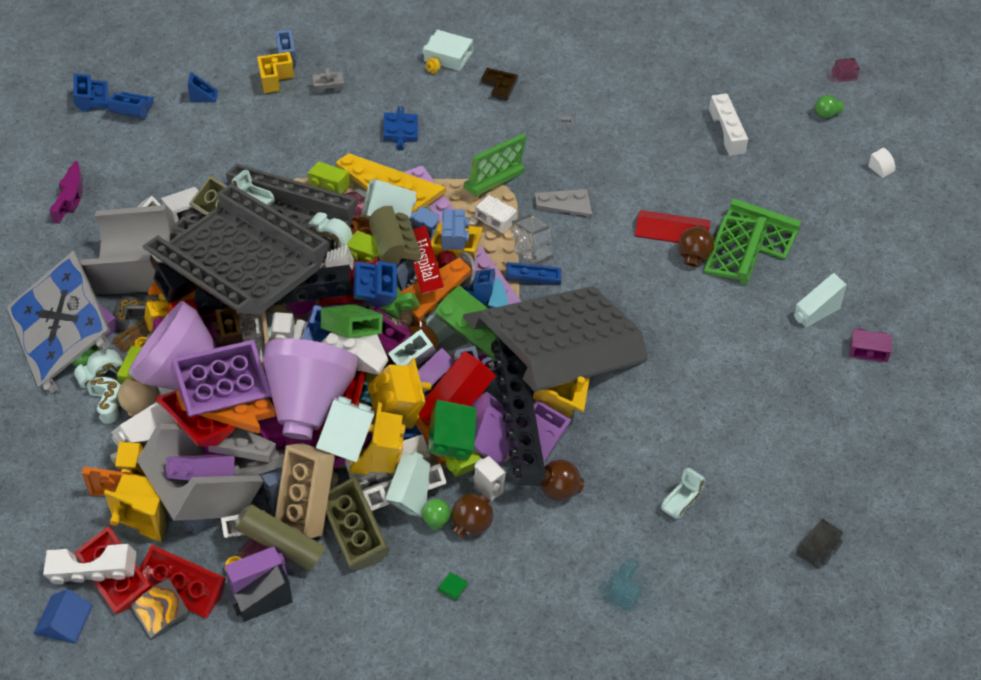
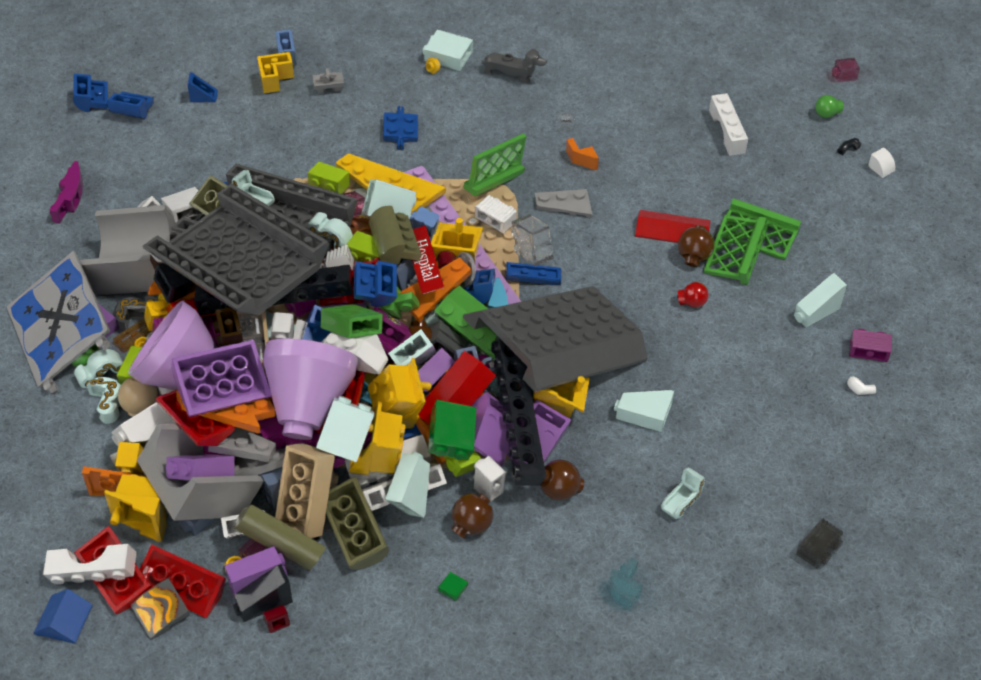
bright green piece [422,498,451,530] -> none
medium blue brick [442,209,469,250] -> none
dark brown plate [481,68,518,101] -> none
none -> dark red brick [262,605,290,633]
none -> dark grey brick [429,321,469,360]
none -> dark grey animal [481,49,547,83]
none -> orange slope [566,138,599,170]
none -> light aqua slope [614,390,674,432]
none -> red piece [678,282,709,308]
none -> black arm [837,138,862,155]
none -> white arm [847,376,876,395]

